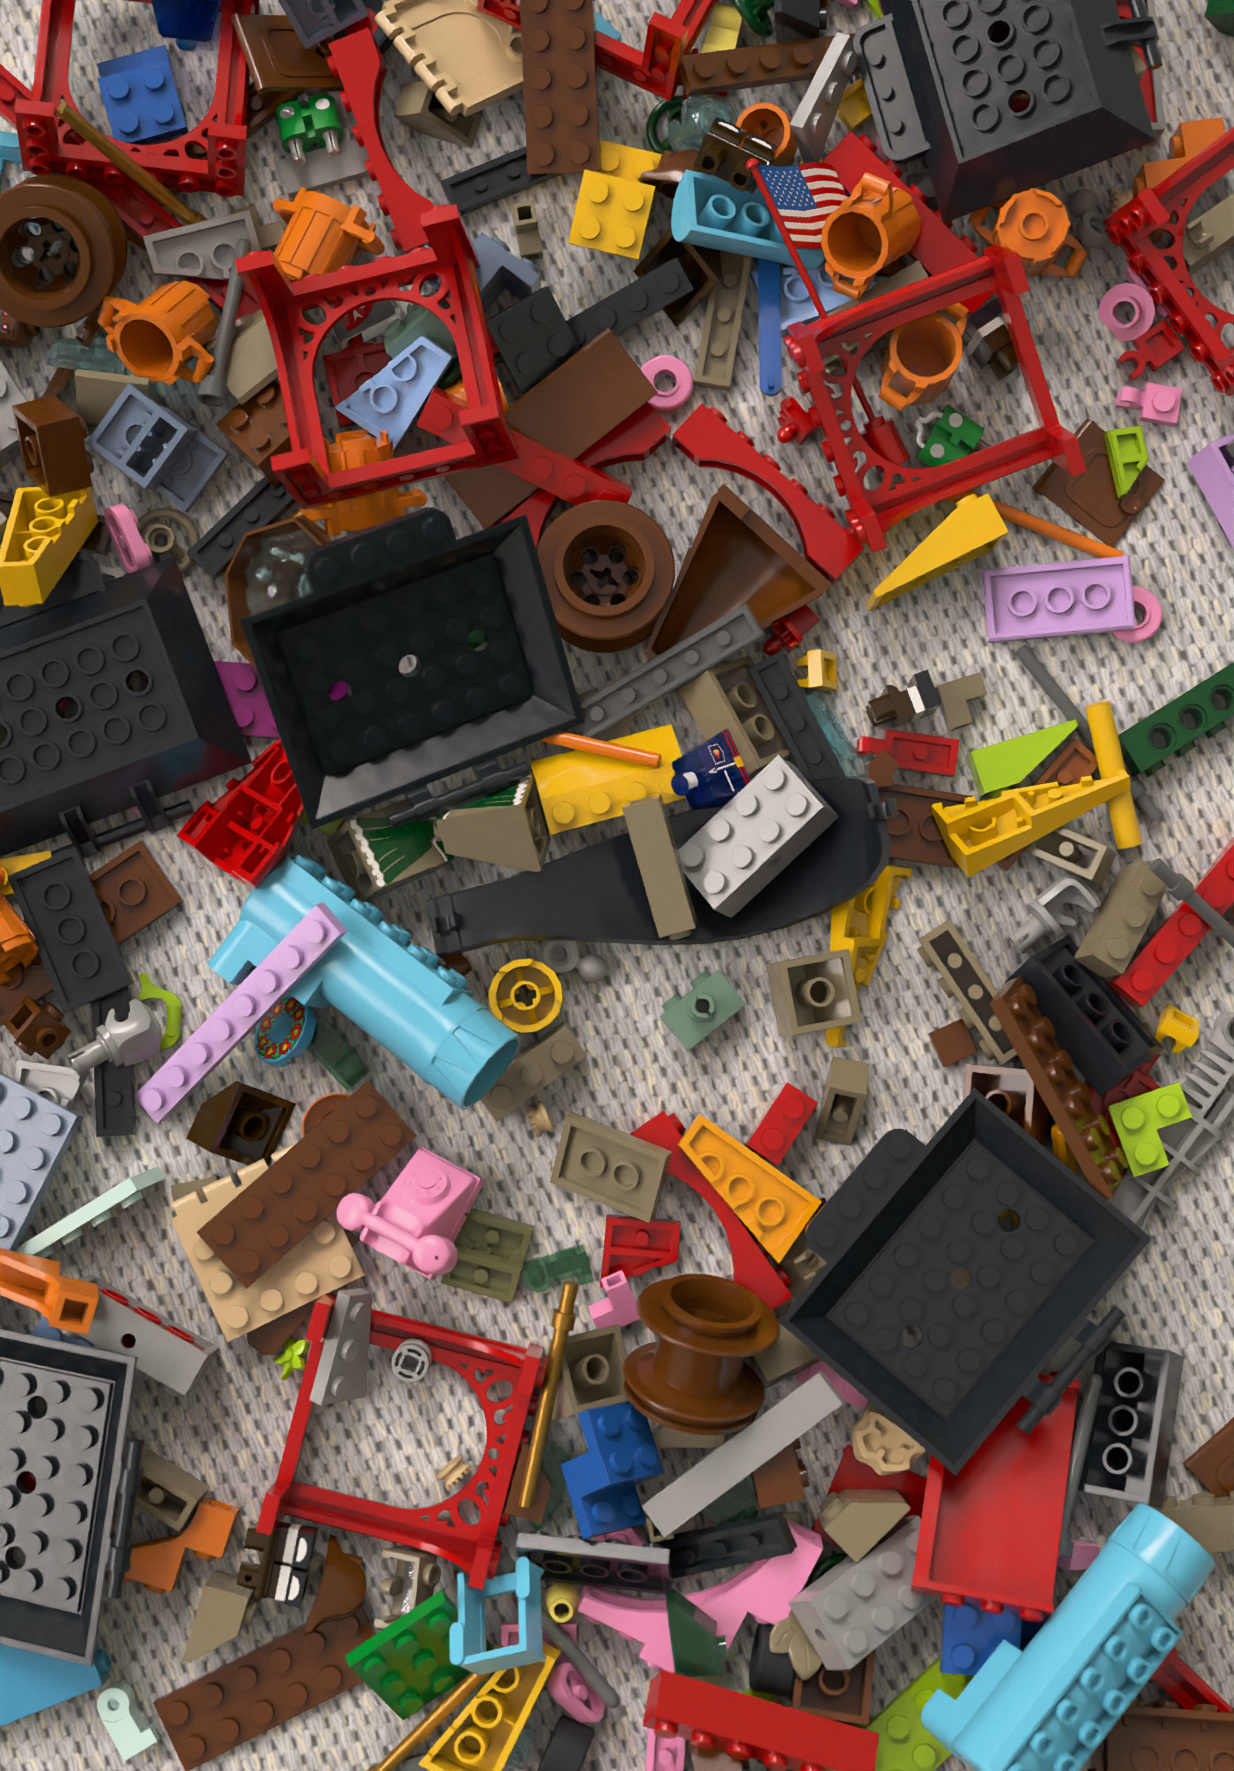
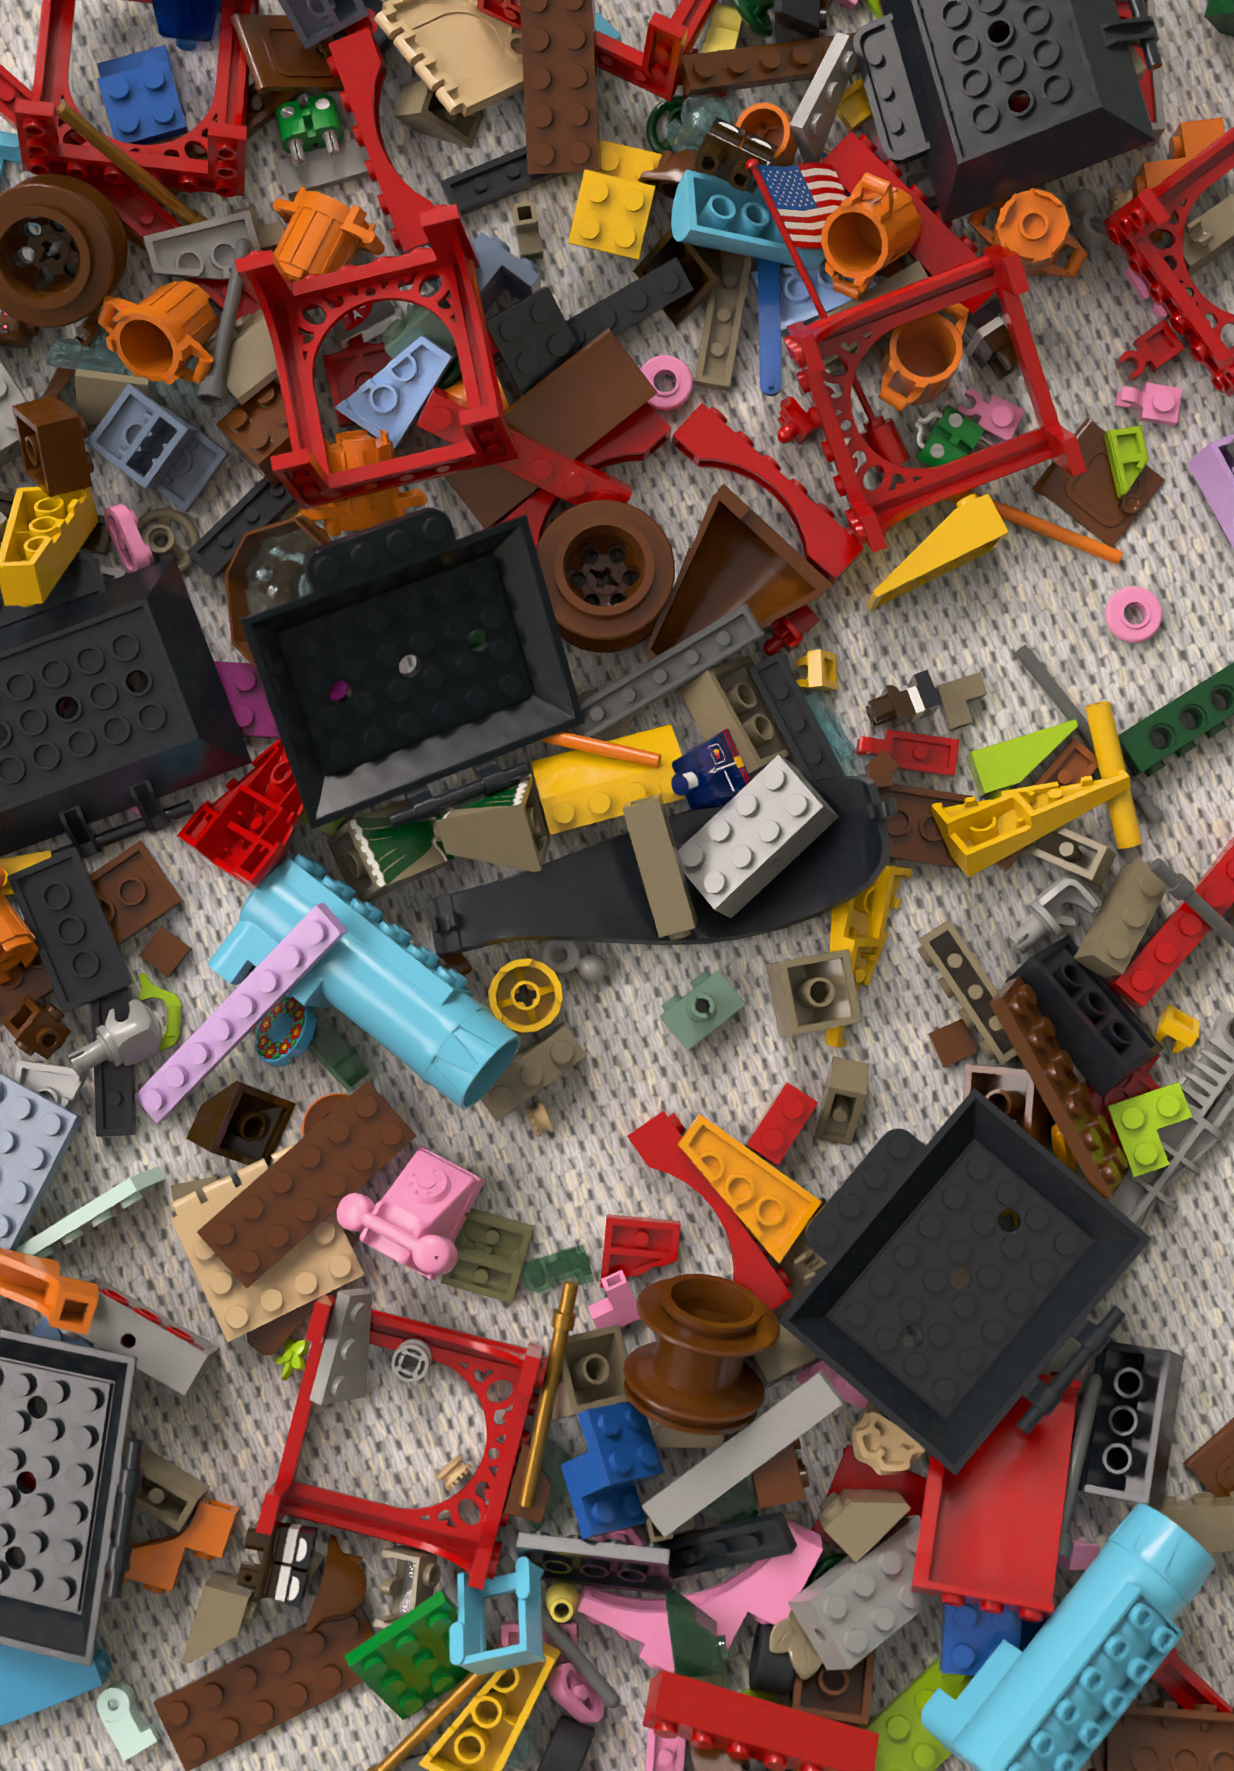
dark tan plate [550,1112,672,1223] -> none
lavender tile [982,556,1136,643] -> none
bright pink piece [1098,283,1155,341] -> none
none -> reddish brown tile [139,926,192,978]
none -> bright pink plate [957,389,1025,442]

